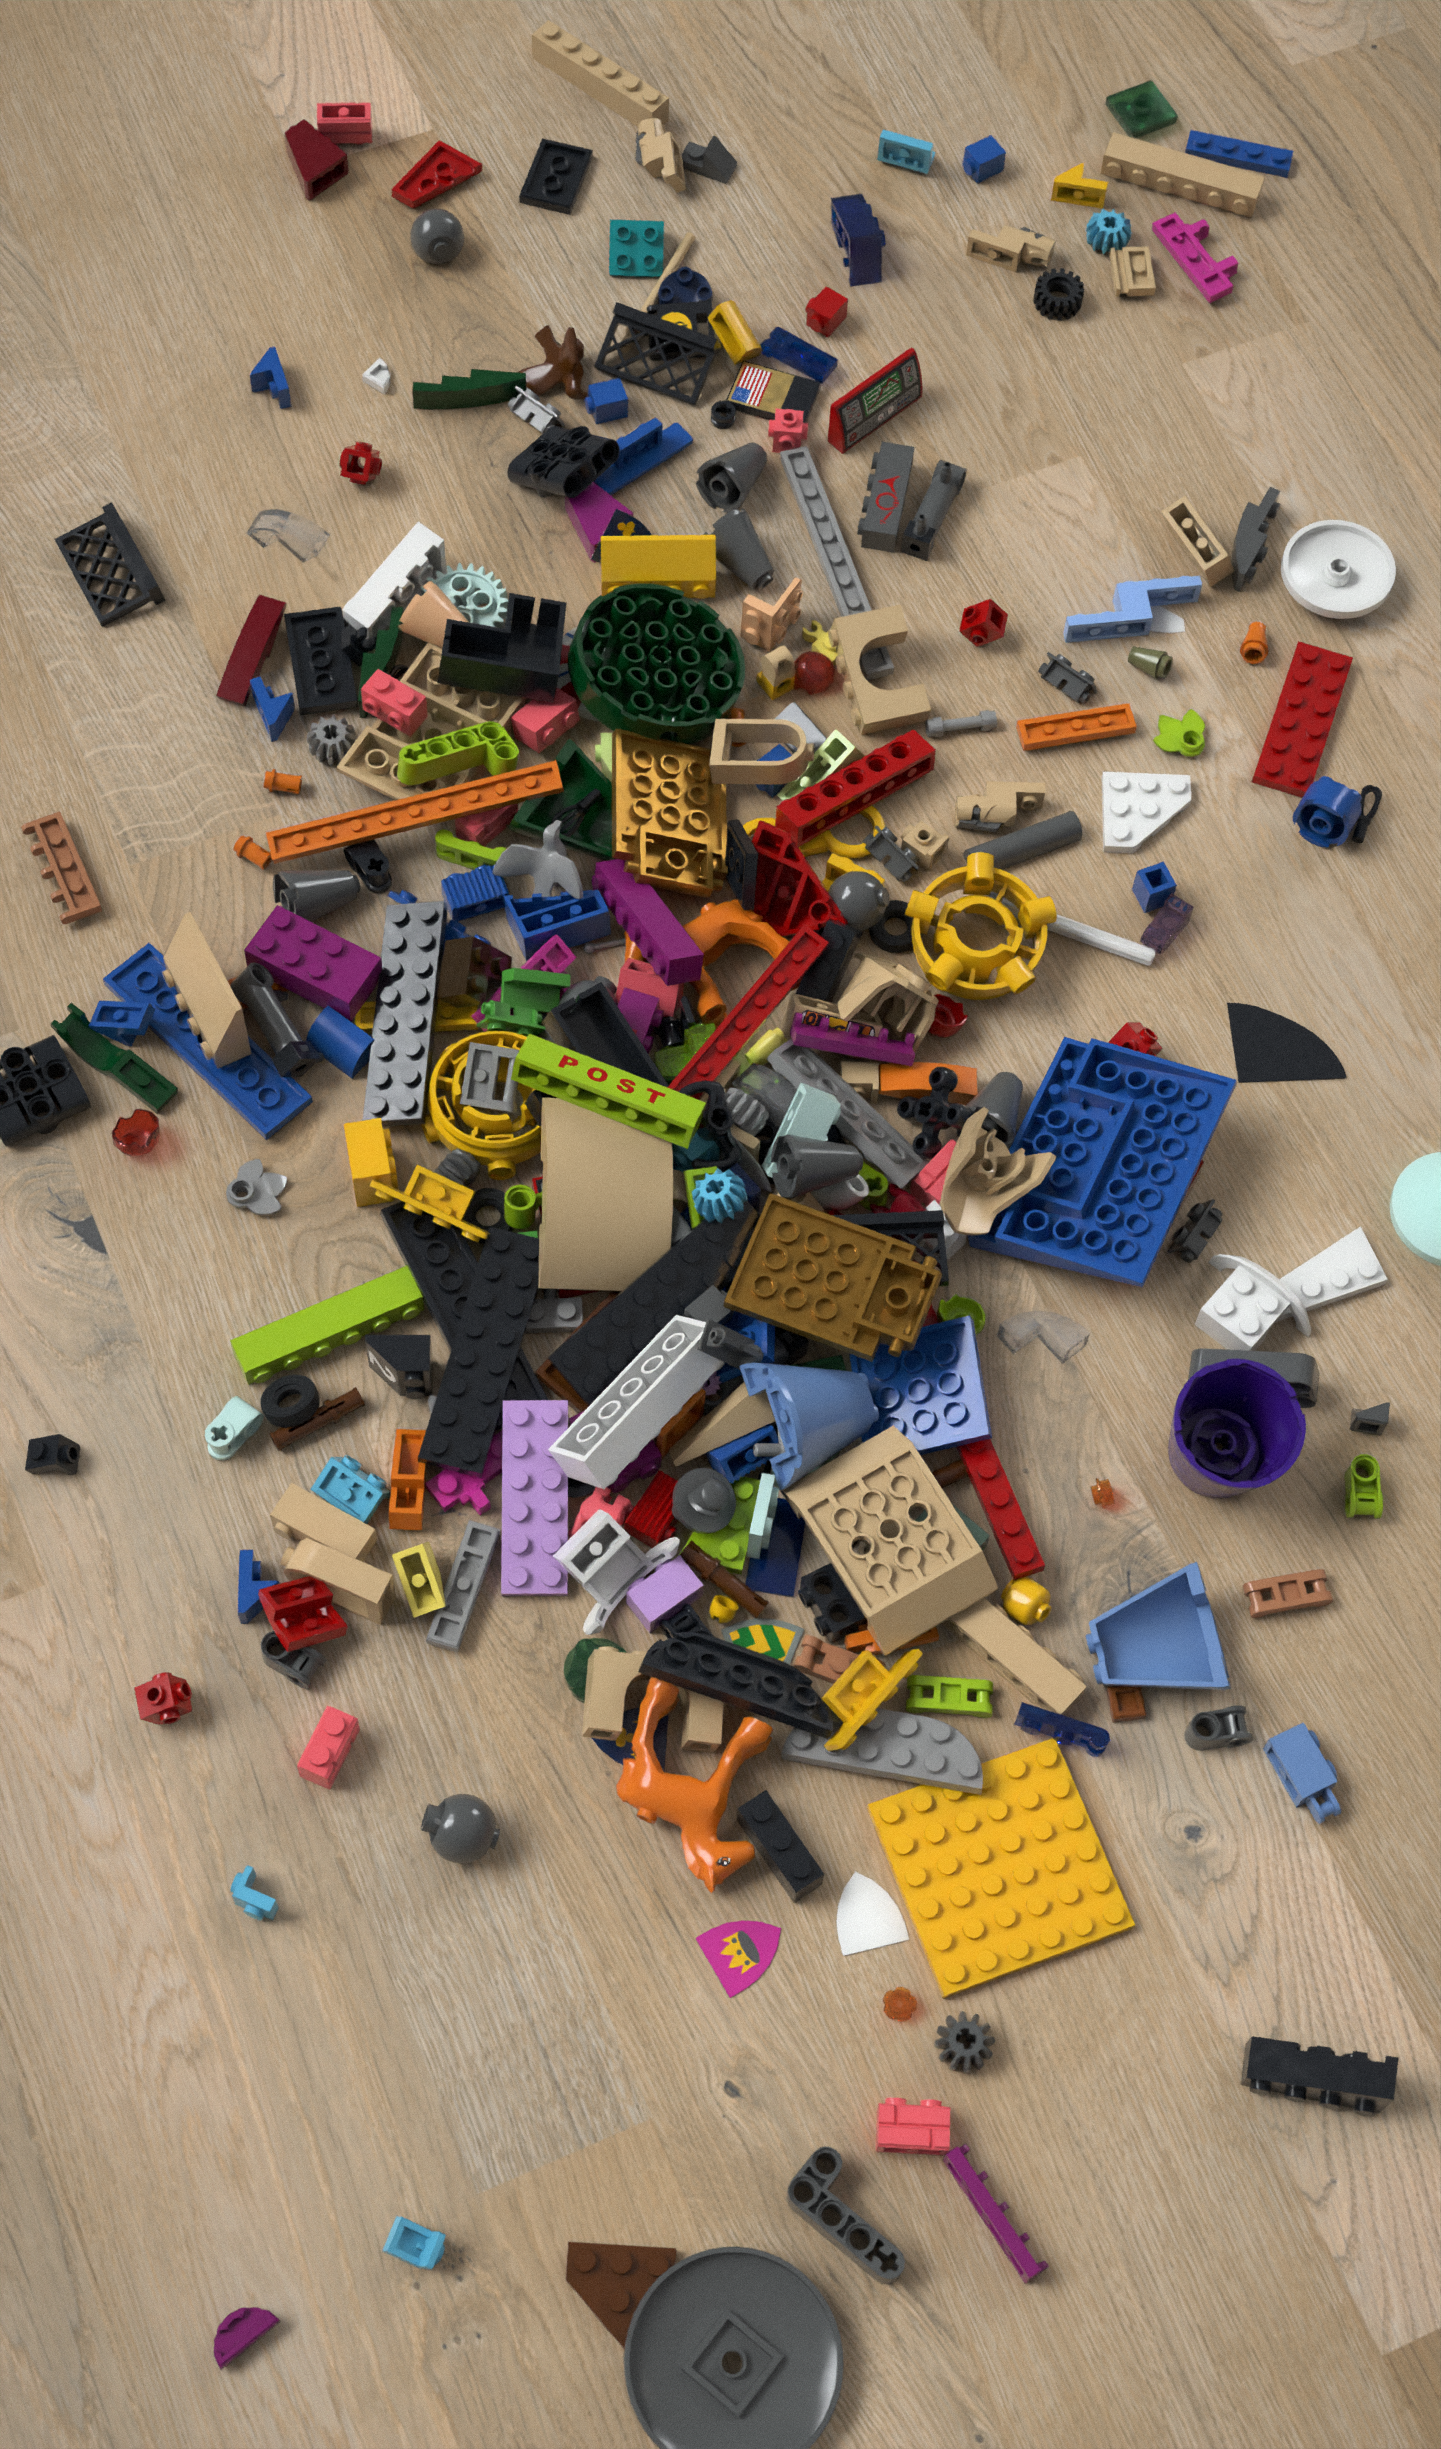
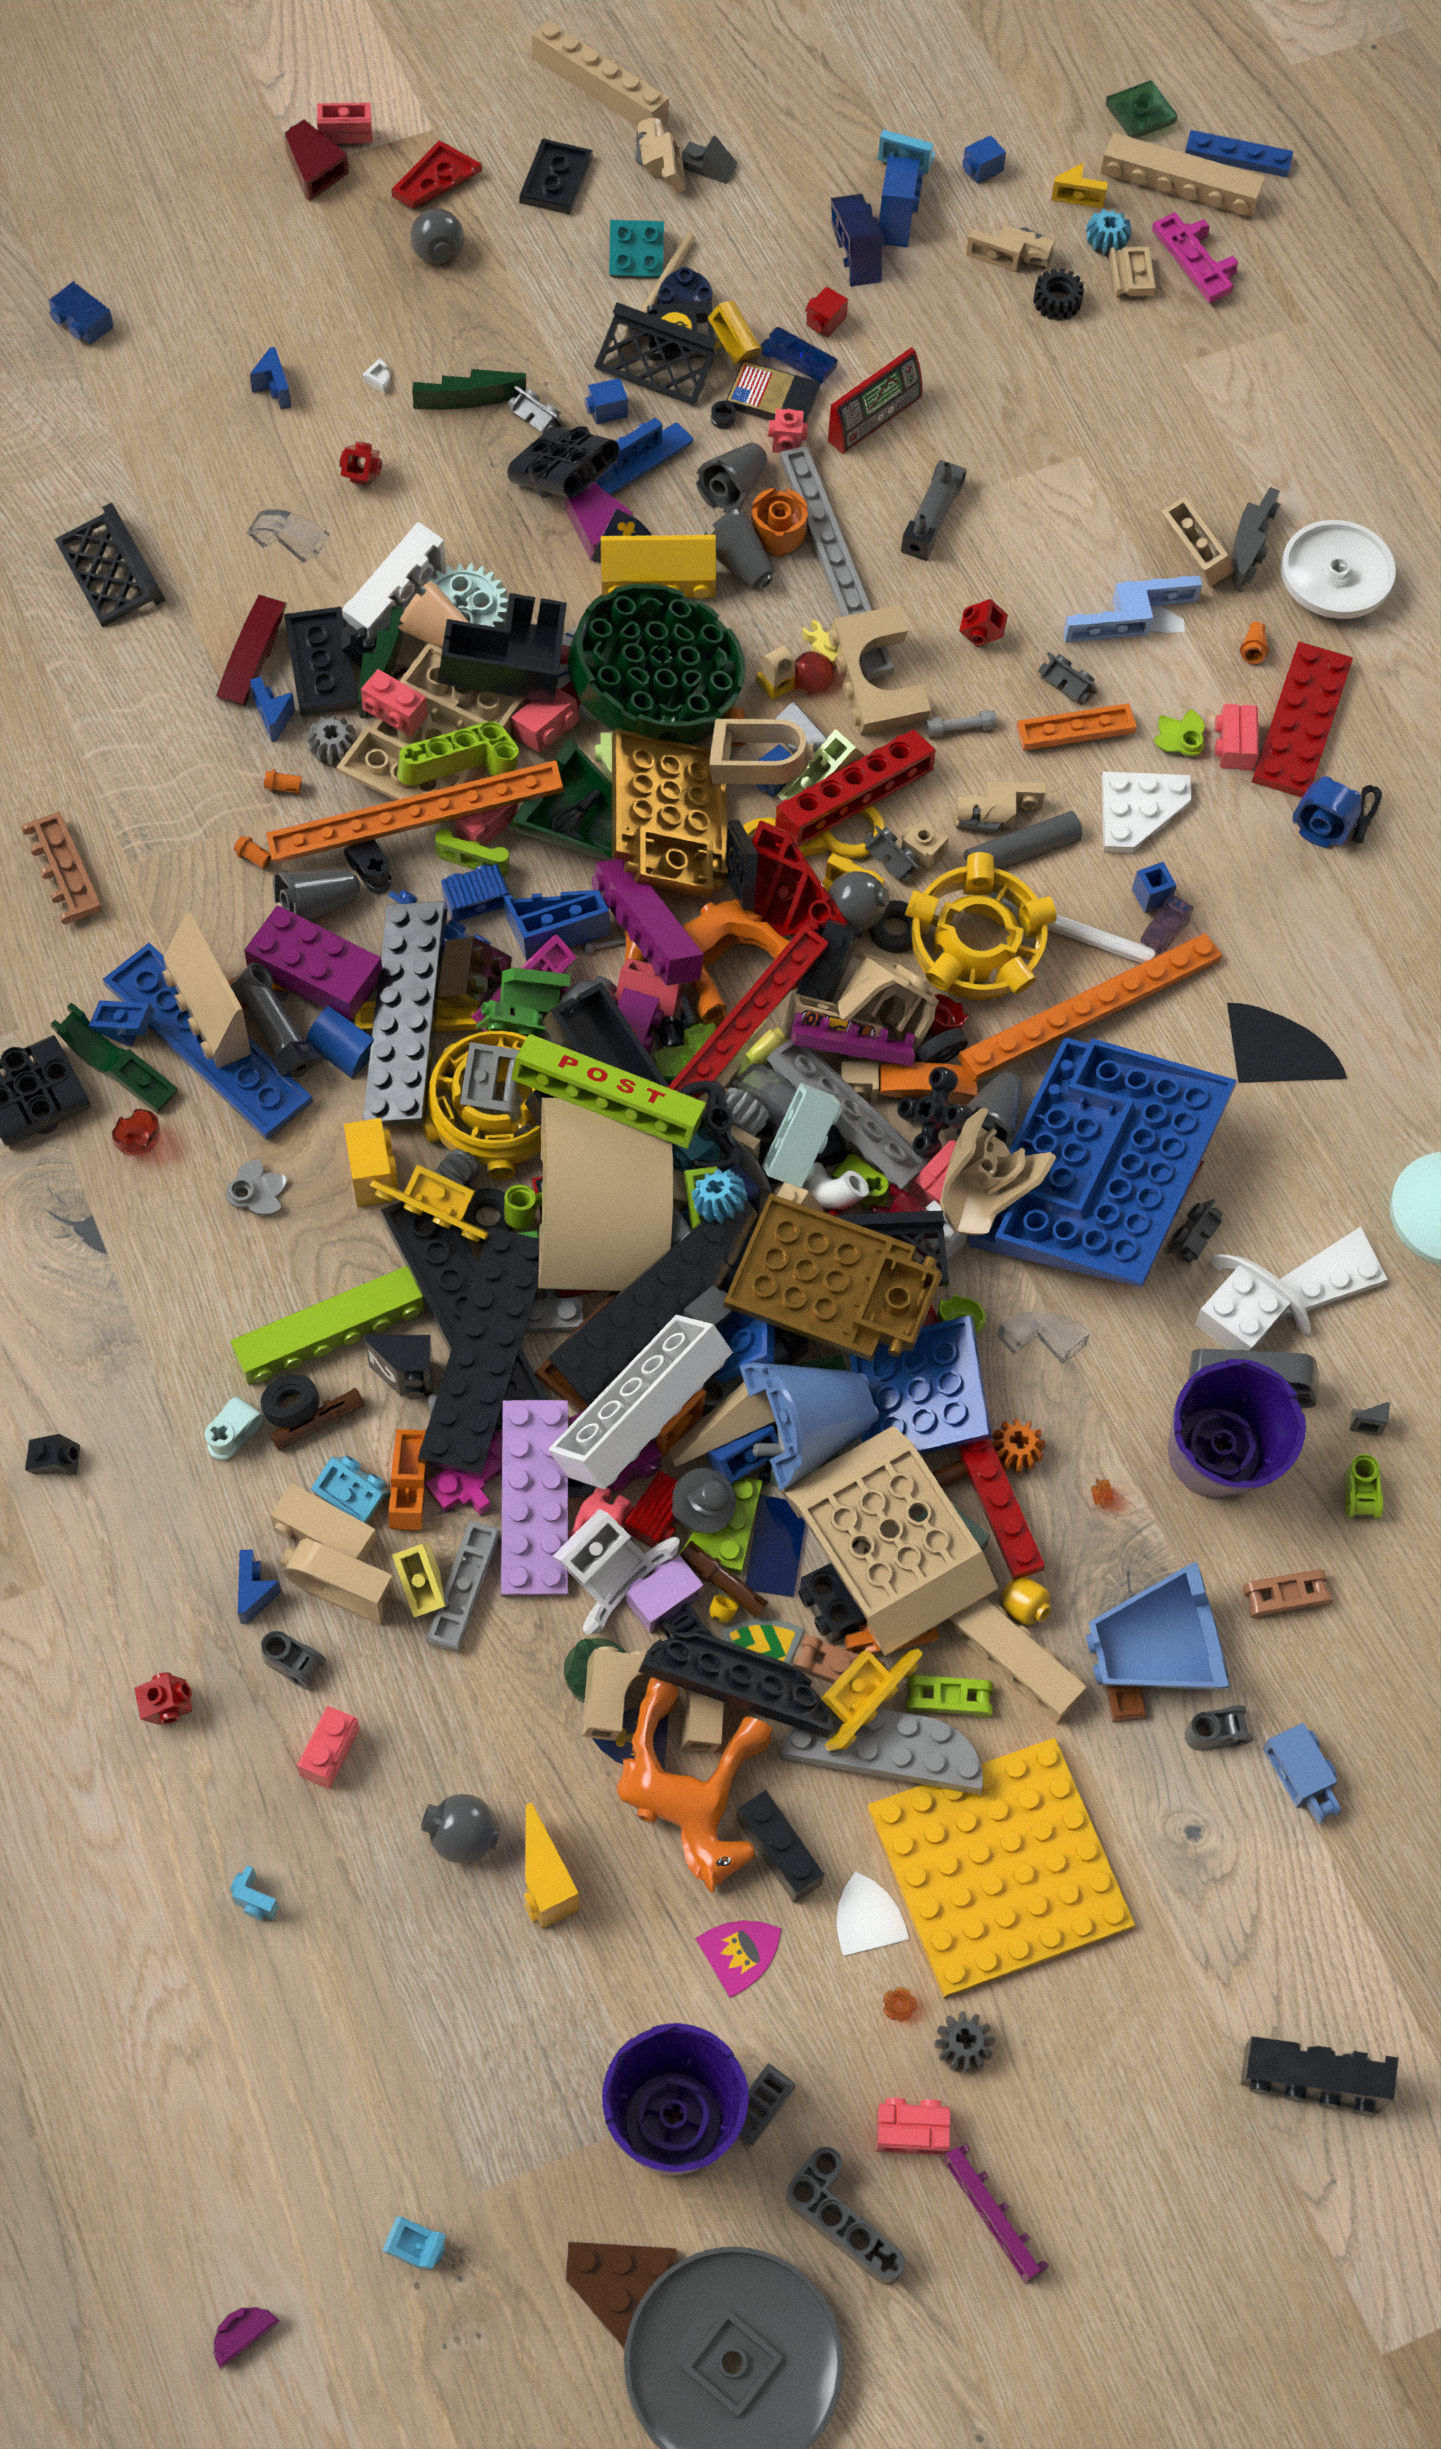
red slope [258,1576,348,1652] -> none
light grey animal [493,820,583,900] -> none
reddish brown animal [517,325,588,400] -> none
dark grey hinge [697,1319,763,1370] -> none
lavender piece [702,1371,722,1396] -> none
light nougat bracket [740,577,803,652] -> none
light aqua plate [747,1473,780,1559] -> none
dark grey cone [771,1135,863,1198] -> none
dark grey brick [857,441,915,553] -> none
clear blue plate [1014,1702,1110,1757] -> none
red brick [1108,1022,1163,1056] -> none
olive cone [1128,646,1173,679] -> none
none -> blue brick [48,281,113,345]
none -> yellow slope [523,1802,579,1929]
none -> dark purple cone [602,2023,749,2176]
none -> dark grey slope [739,2063,796,2146]
none -> orange brick [751,488,808,557]
none -> blue wedge [876,156,924,248]
none -> black tyre [915,1028,968,1064]
none -> orange plate [958,933,1222,1082]
none -> orange gear [992,1417,1046,1474]
none -> coral brick [1214,704,1259,770]

